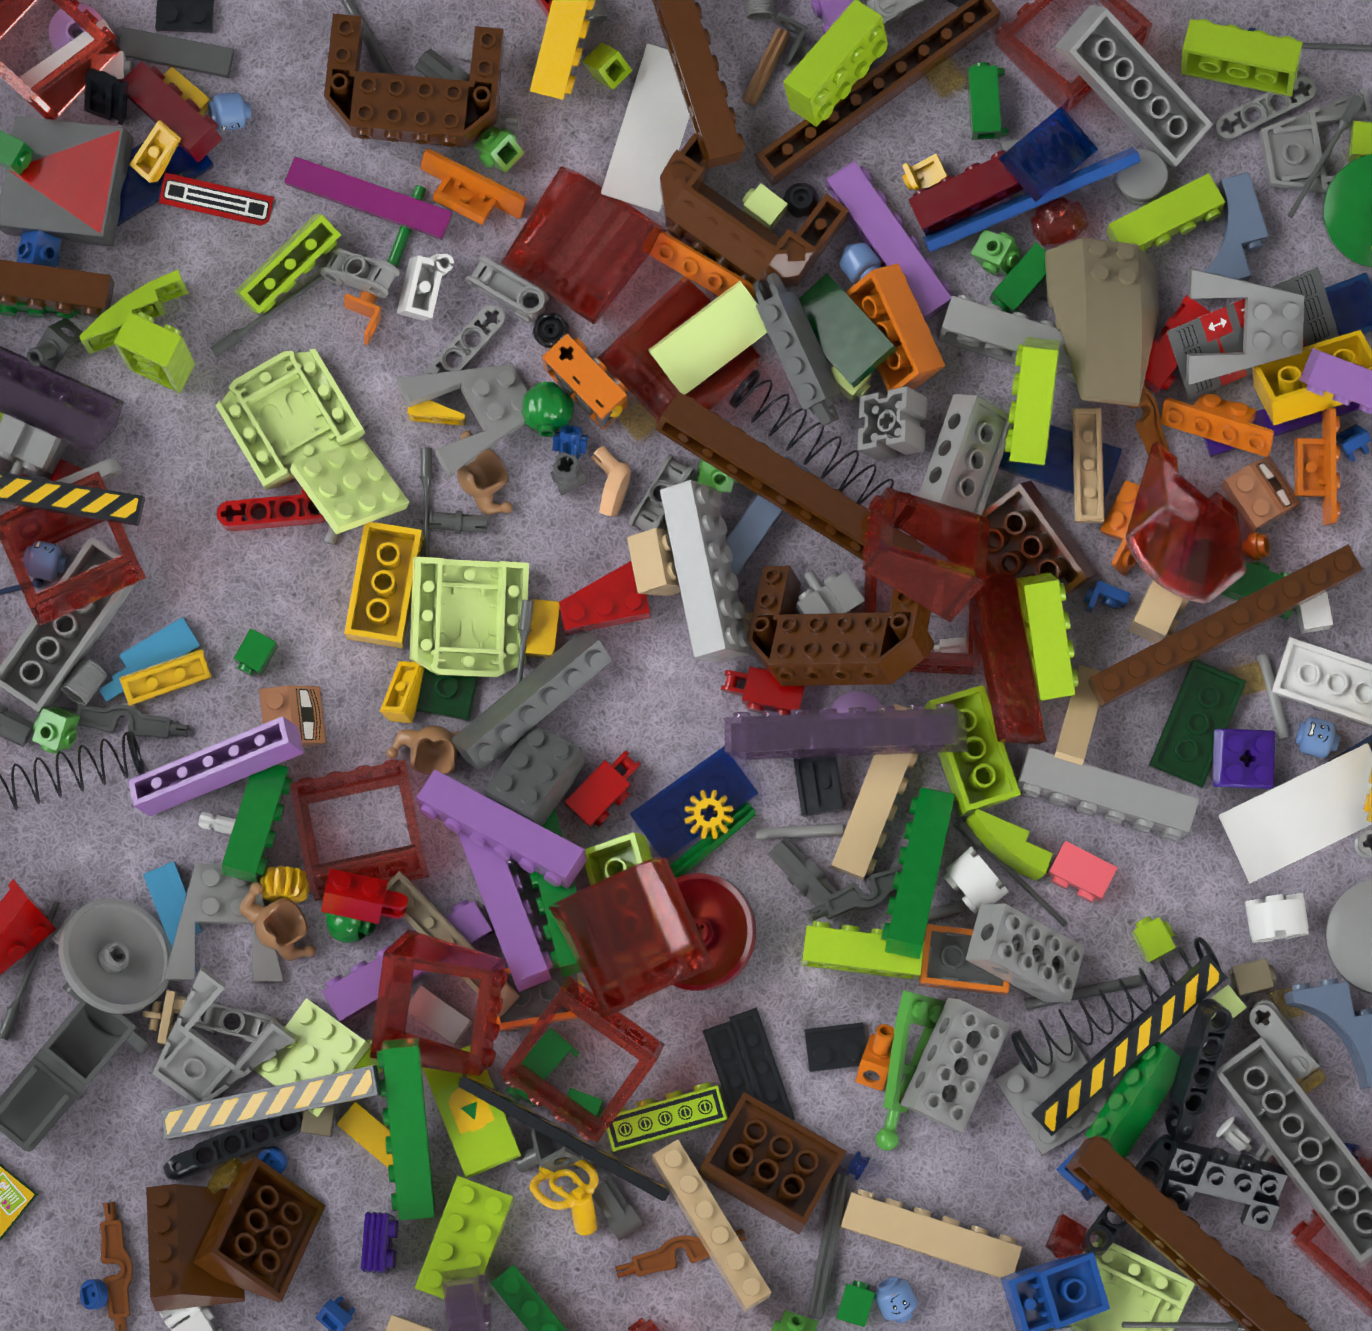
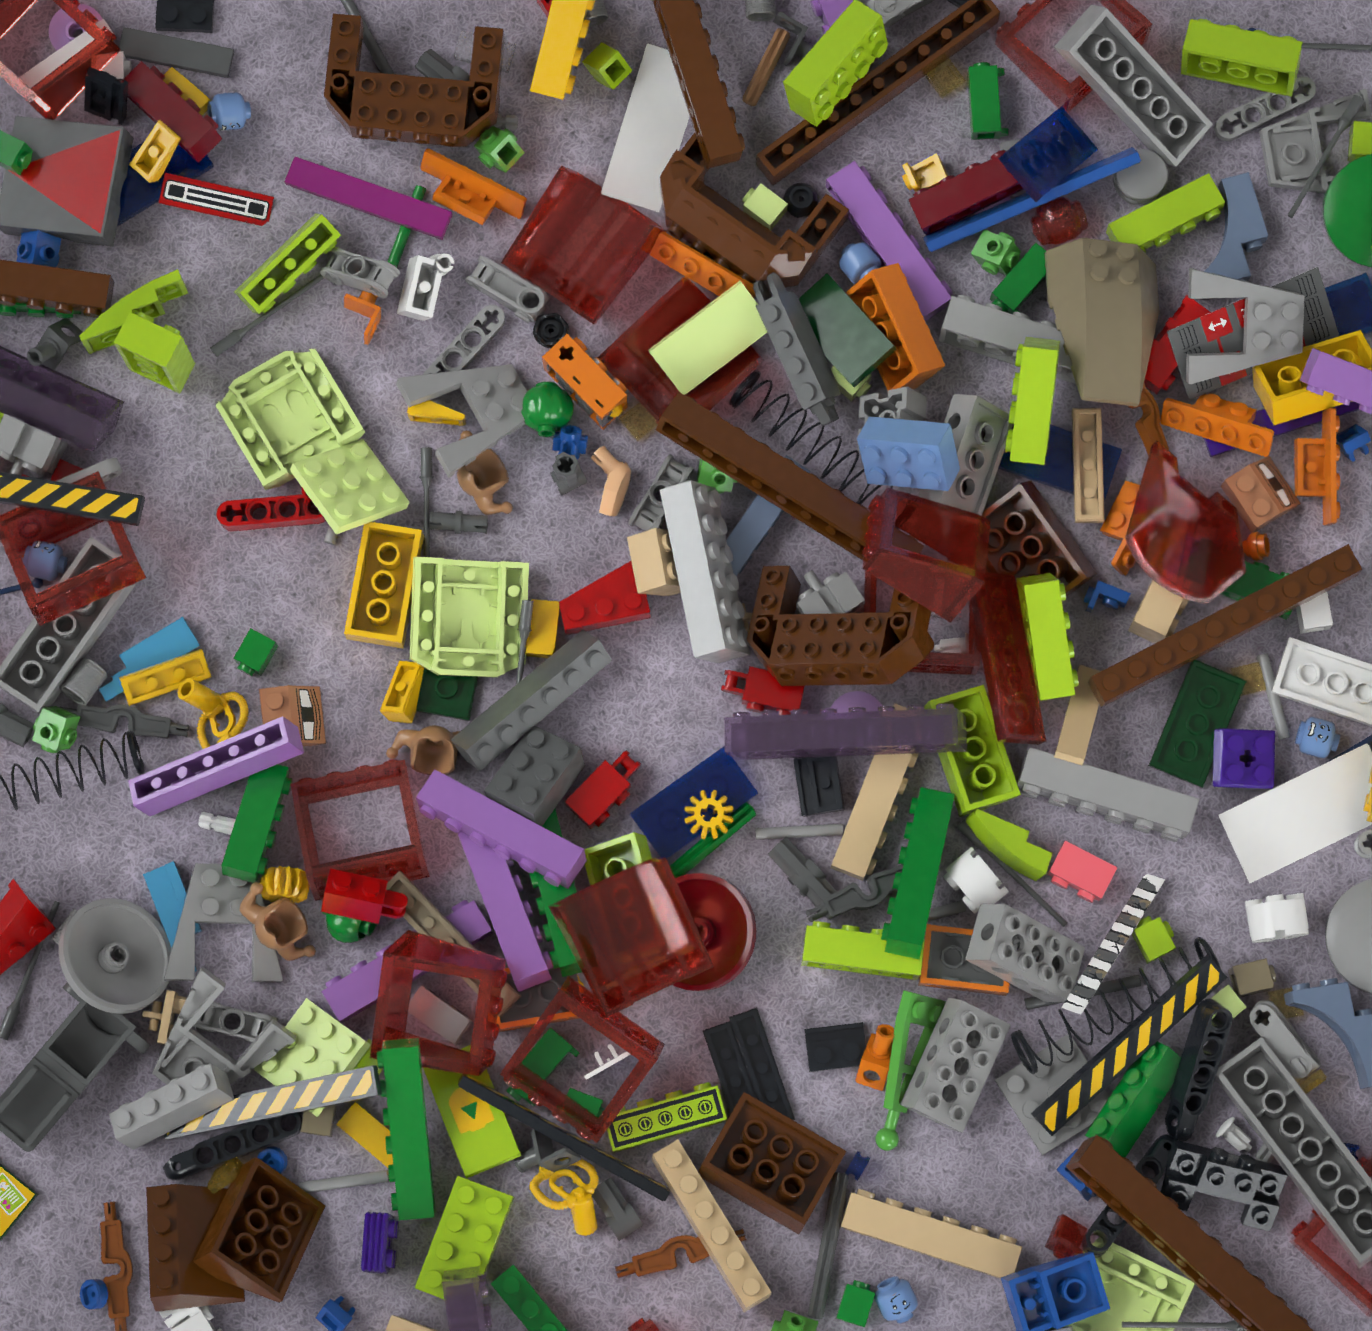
none -> light grey brick [109,1063,234,1150]
none -> yellow piece [177,678,249,749]
none -> light grey bar [299,1170,389,1193]
none -> white piece [584,1044,638,1080]
none -> medium blue brick [857,417,960,491]
none -> sticker [1061,874,1165,1014]

